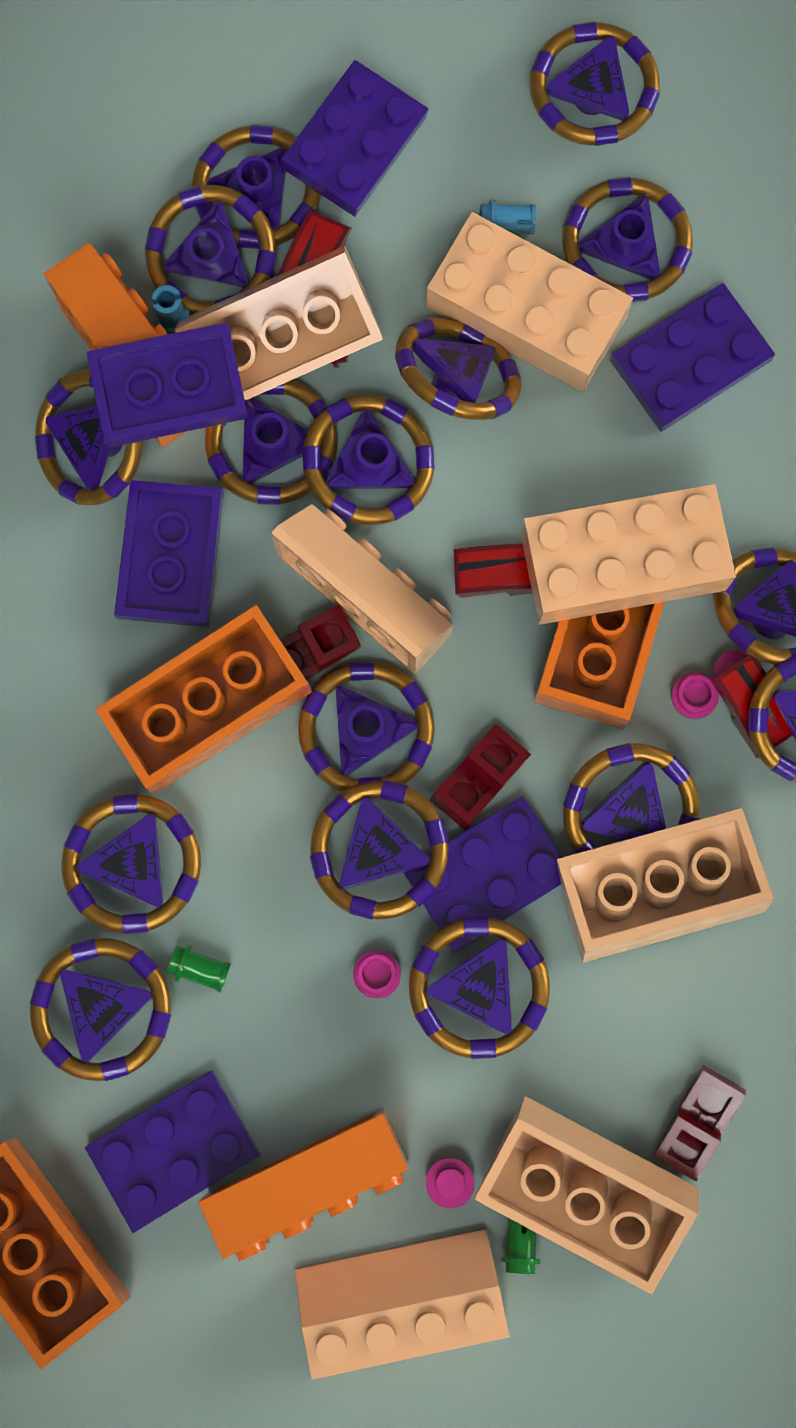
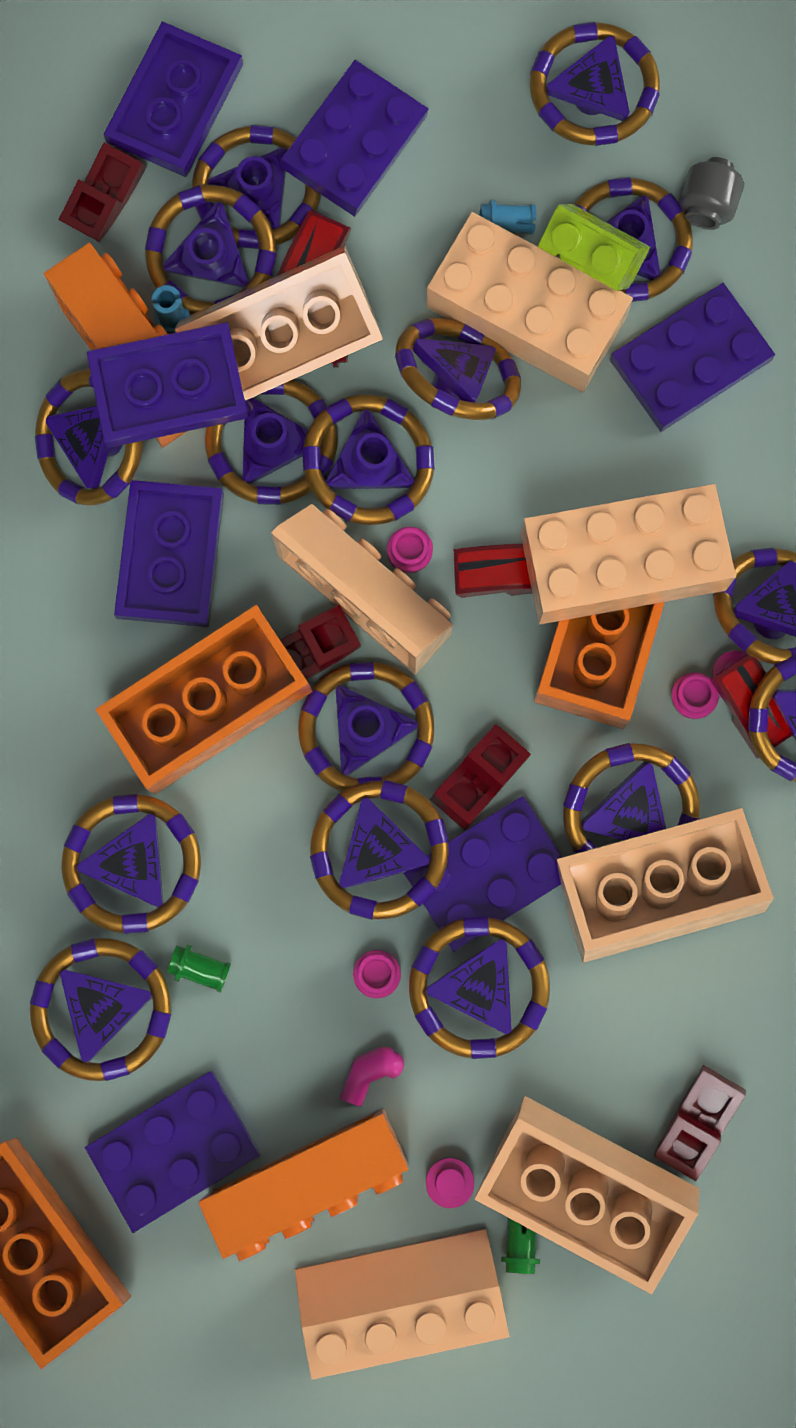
none -> dark red slope [58,142,147,242]
none -> dark purple plate [103,21,243,177]
none -> dark pink arm [340,1047,404,1107]
none -> dark pink plate [387,527,433,573]
none -> lime brick [538,204,650,291]
none -> dark grey head [679,157,745,230]

